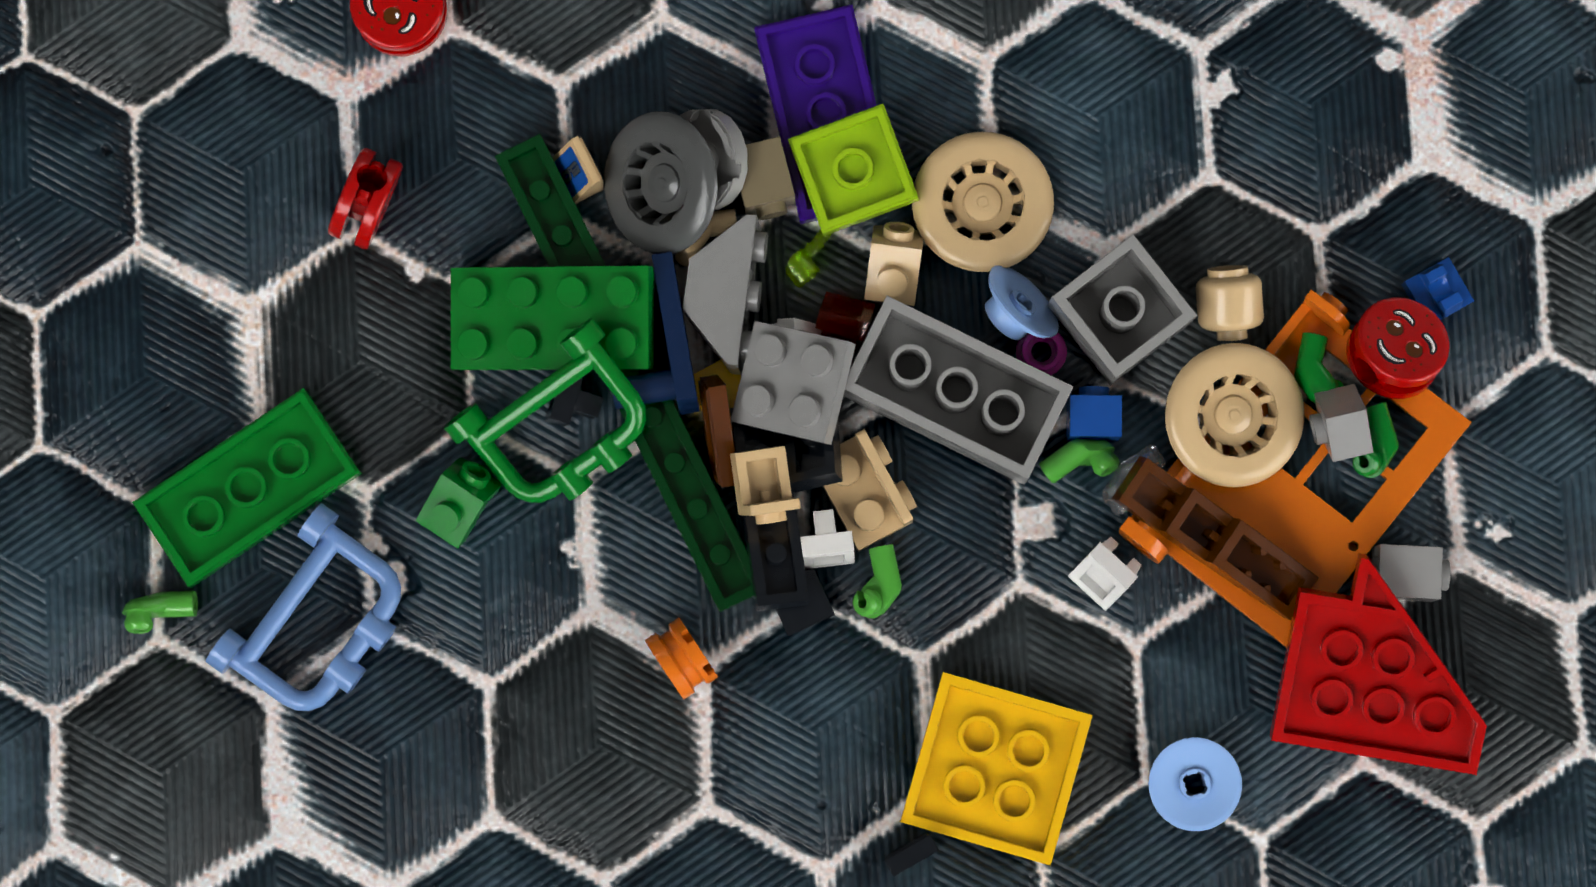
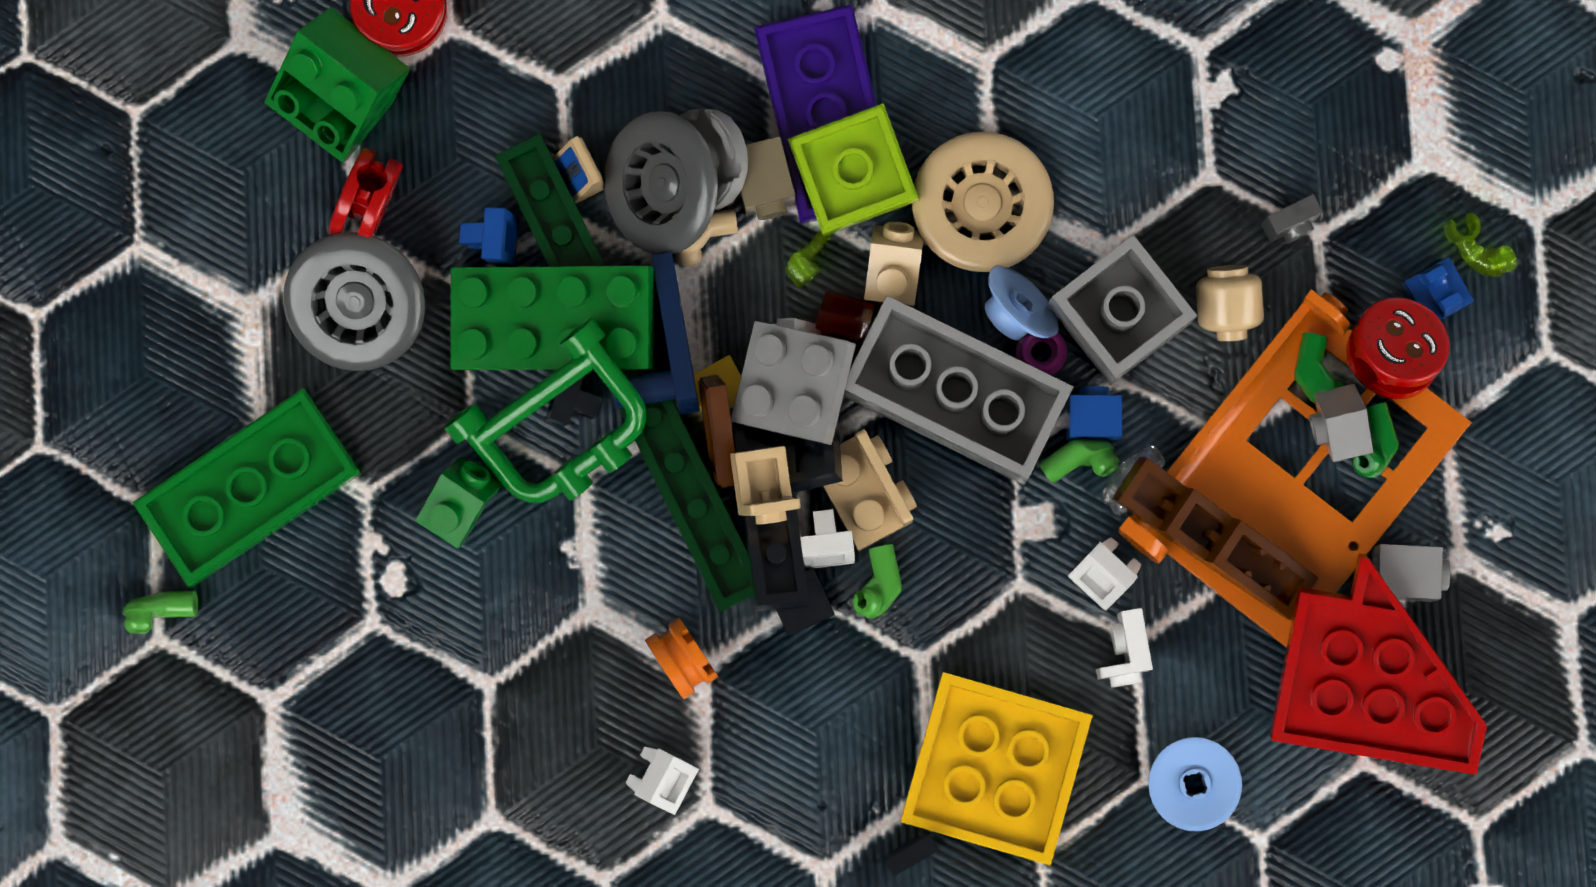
medium blue bar [205,503,401,711] -> none
light grey slope [683,214,768,375] -> none
tan wheel [1165,343,1304,487] -> none
none -> green slope [264,8,410,163]
none -> dark grey wheel [283,232,425,371]
none -> blue tile [459,208,519,267]
none -> white tile [626,747,699,815]
none -> white bracket [1096,608,1153,688]
none -> flat silver plate [1261,194,1323,244]
none -> clear neon green arm [1444,213,1517,277]

